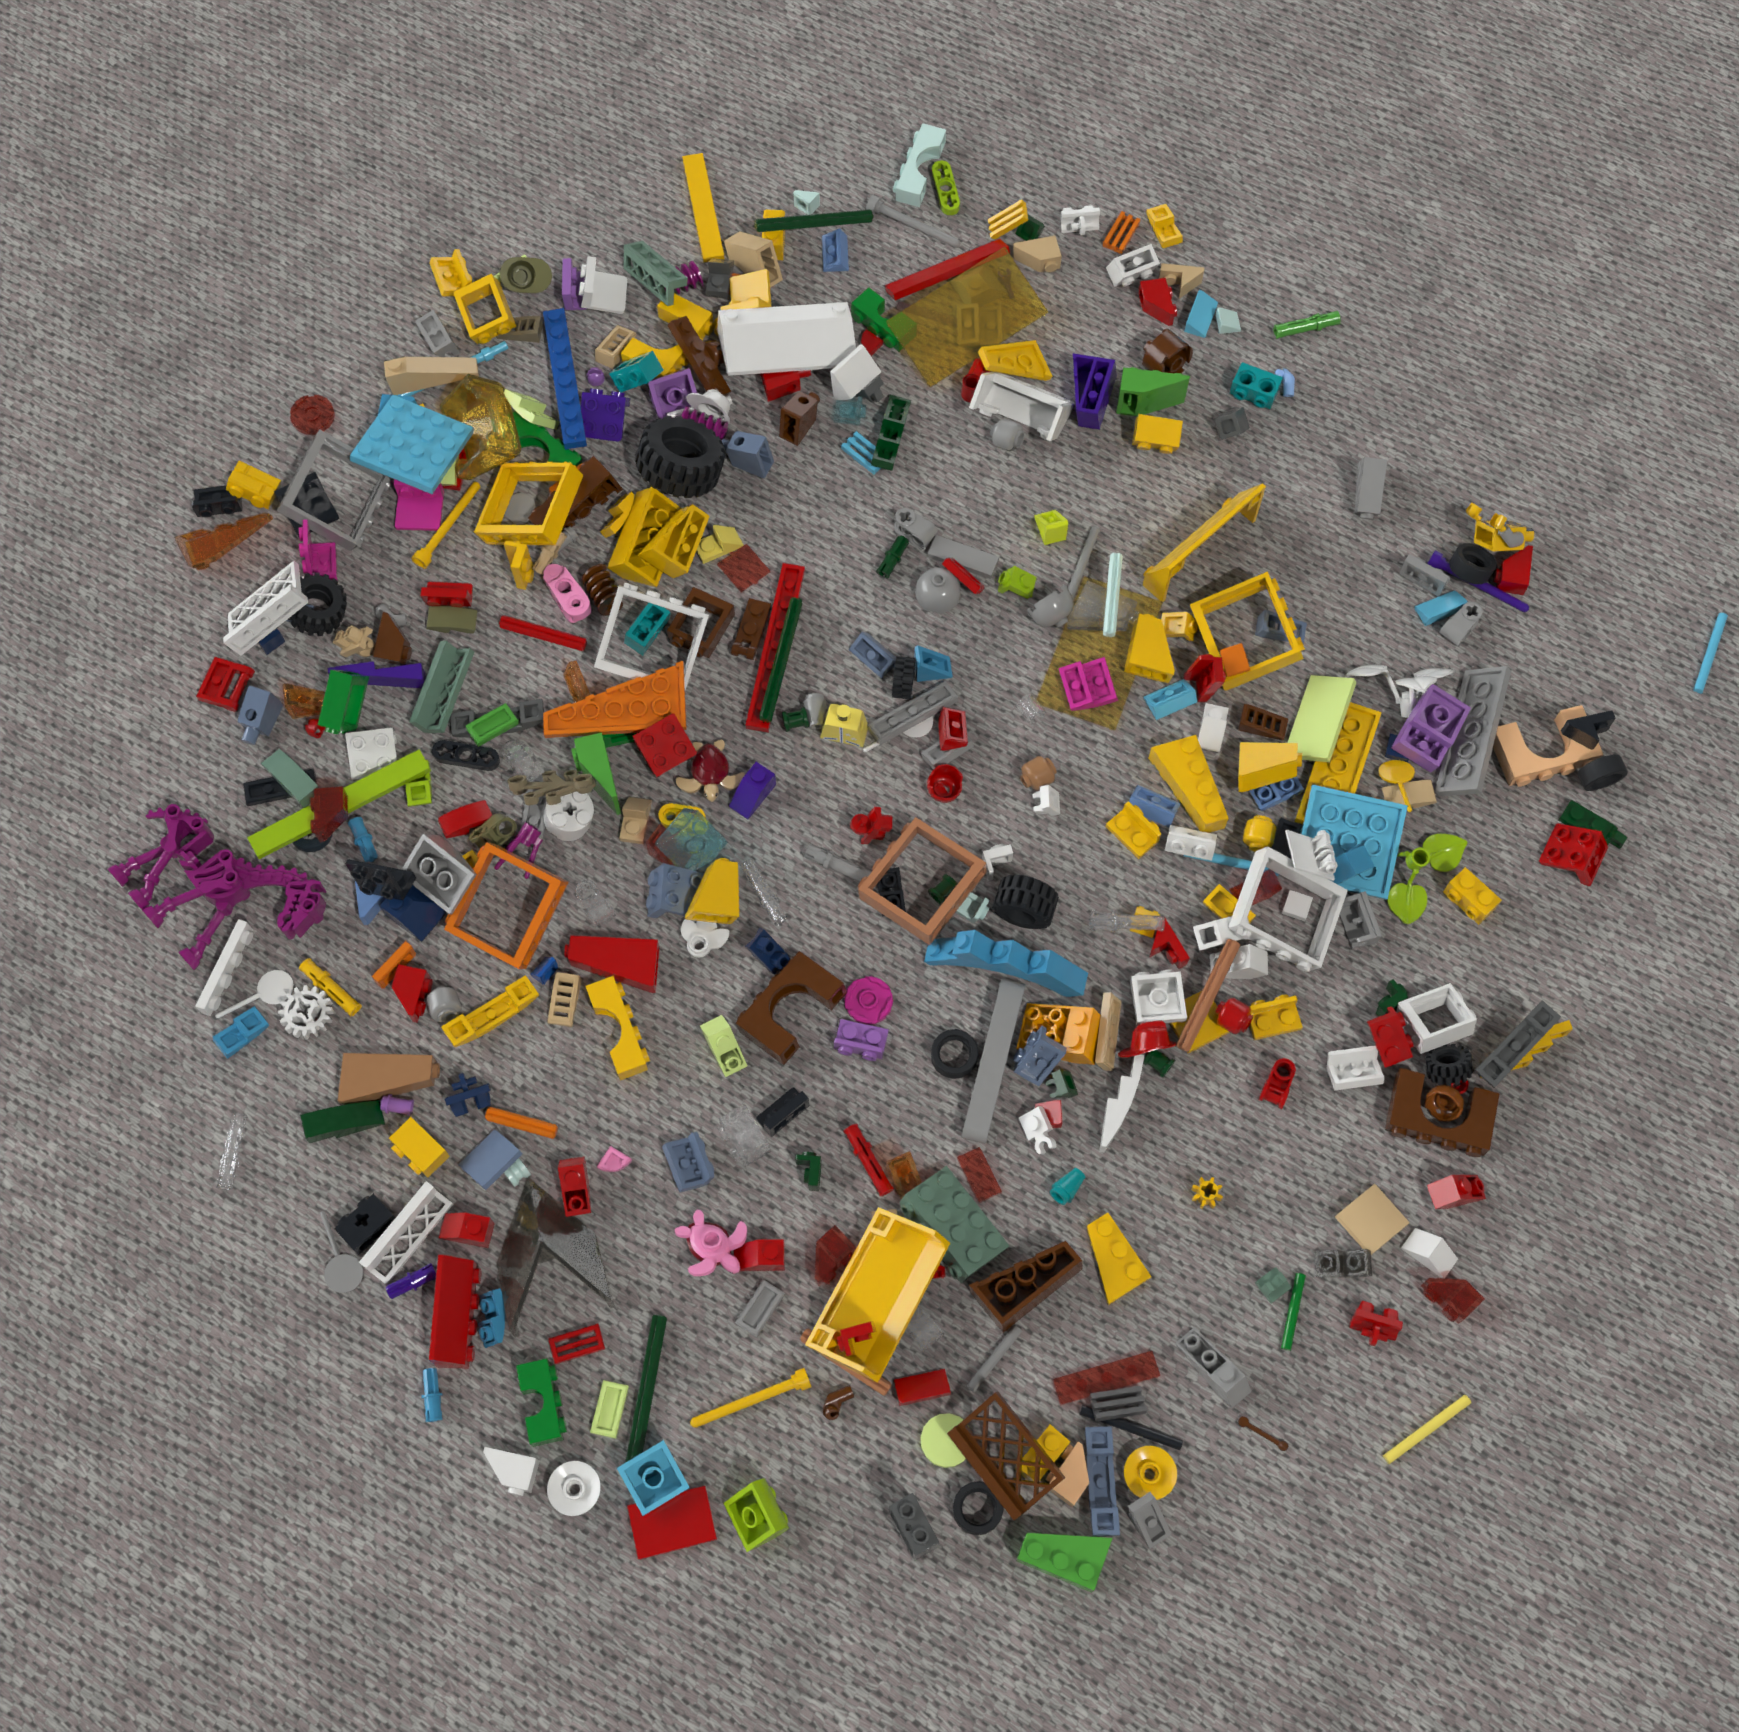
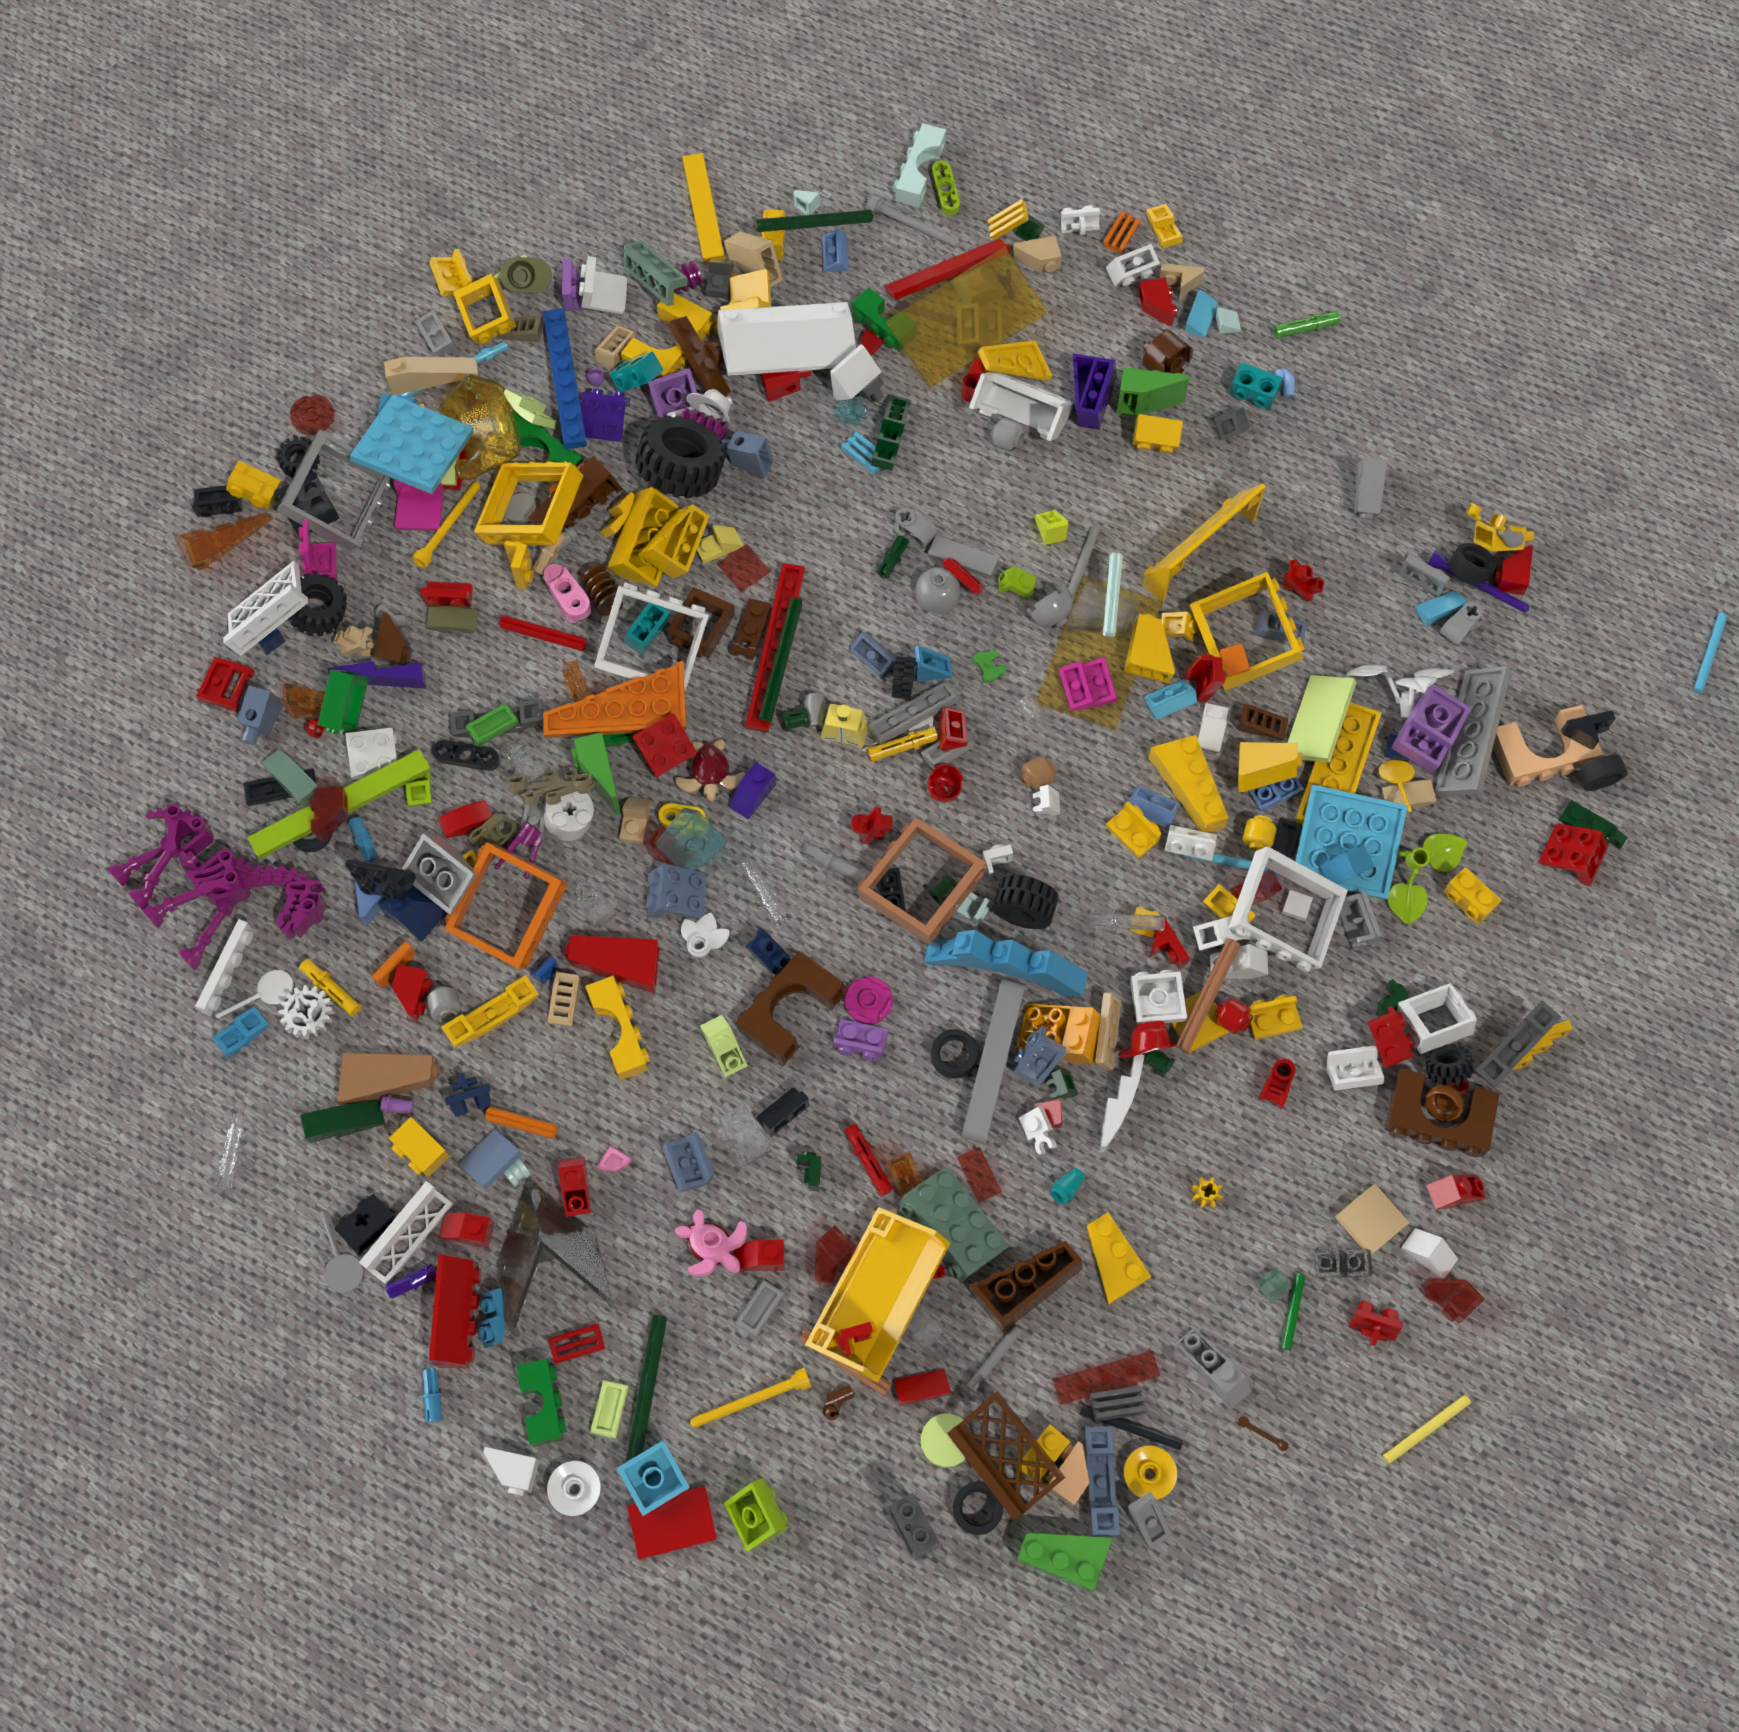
sand green fence [409,641,475,733] -> none
yellow slope [685,858,739,924] -> none
reddish brown torso [779,391,820,446] -> none
white hinge [1285,830,1338,881] -> none
none -> black tyre [276,436,320,478]
none -> yellow pin [867,726,938,763]
none -> bright green piece [972,650,1006,683]
none -> red hips [1283,559,1324,601]

